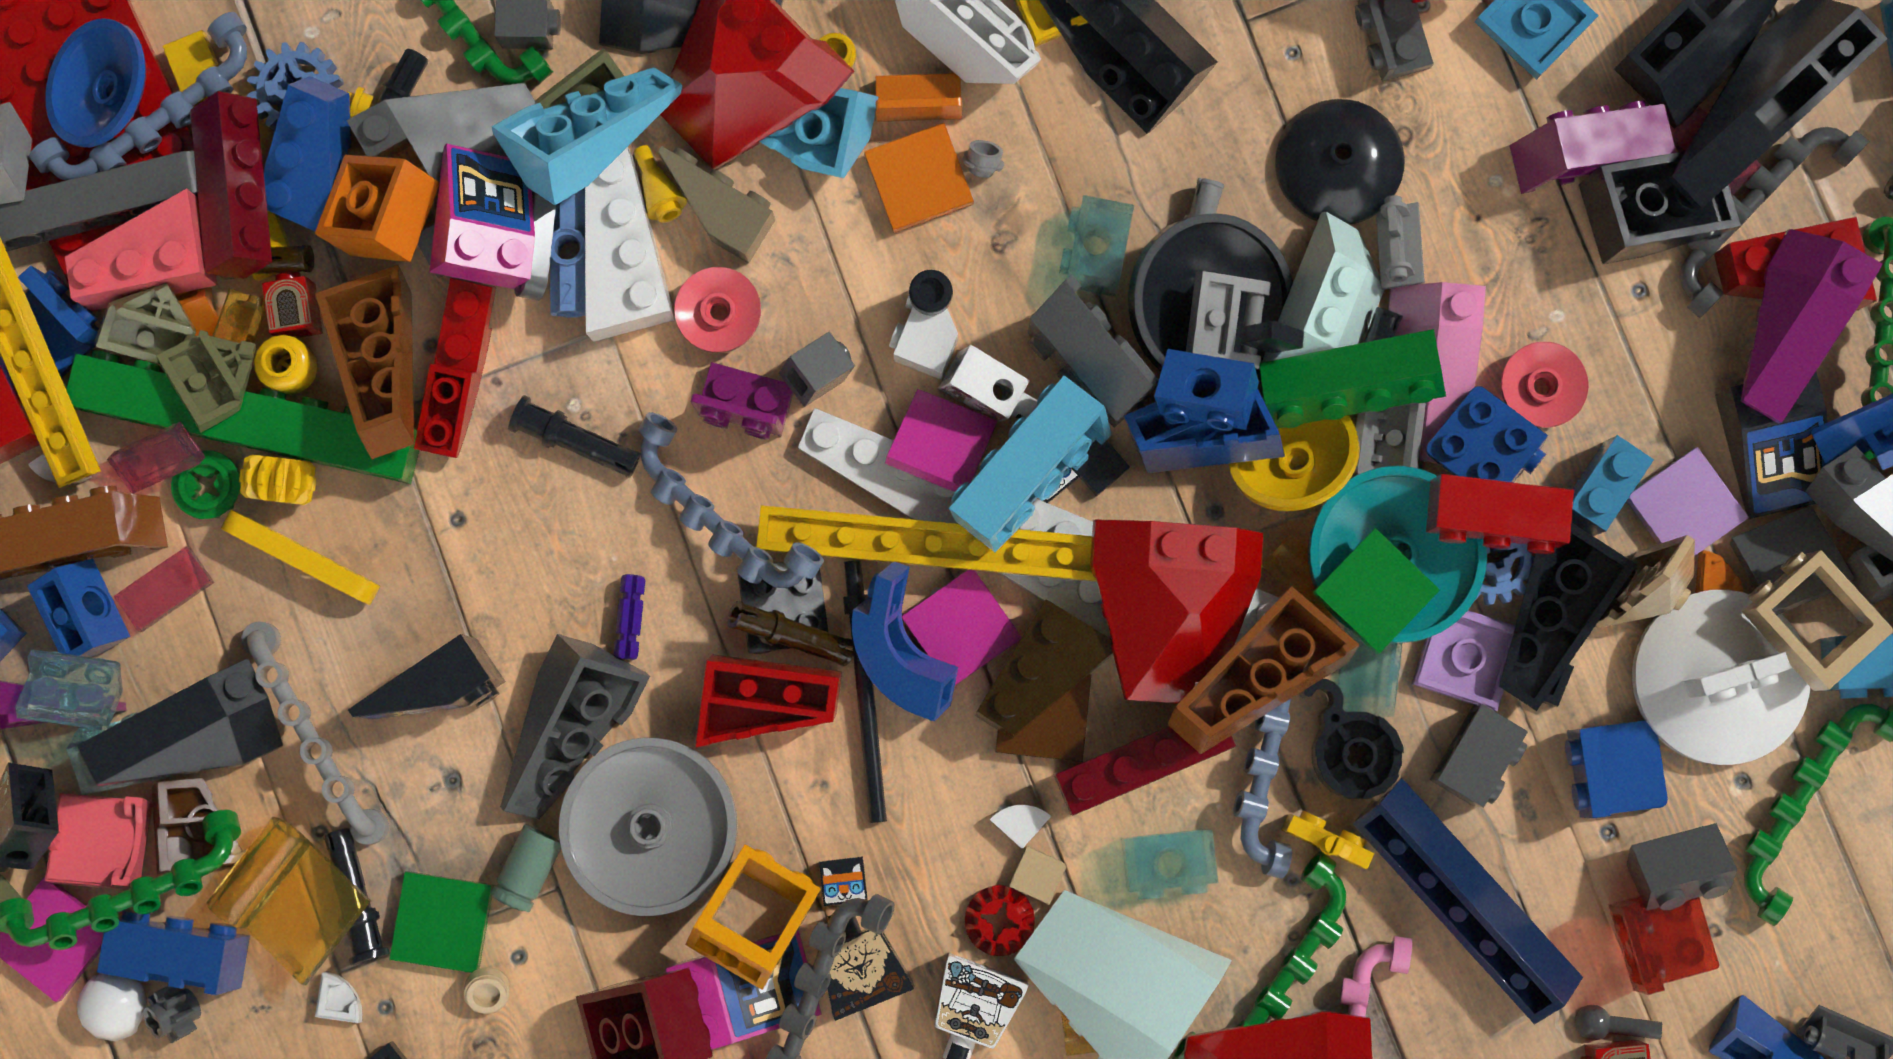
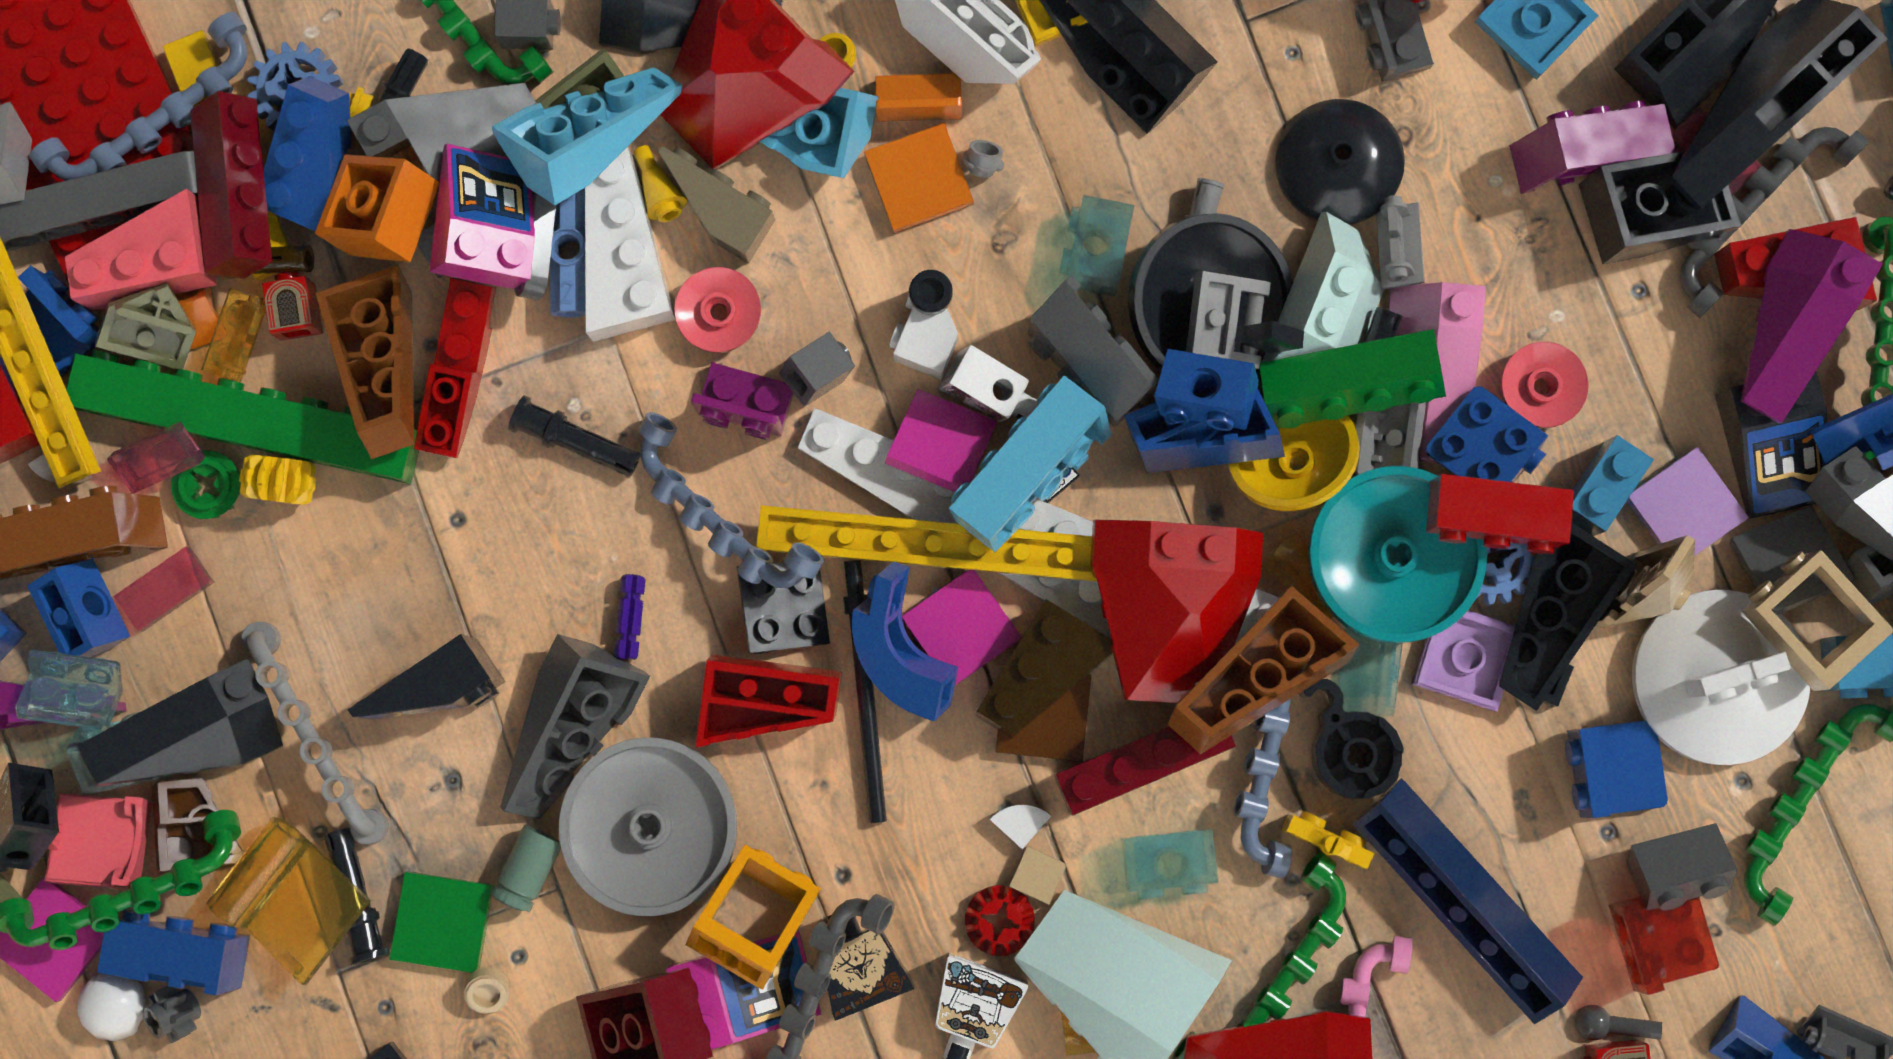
blue dish [45,18,146,147] -> none
olive slope [156,330,256,432] -> none
yellow beam [220,509,381,605] -> none
yellow head [254,335,318,395] -> none
white tile [315,972,362,1023] -> none
dark brown pin [727,601,855,666] -> none
tile [819,856,868,906] -> none
black tile [1076,436,1130,497] -> none
green tile [1312,528,1440,655] -> none
dark grey brick [1430,704,1528,808] -> none
orange tile [1695,550,1743,593] -> none

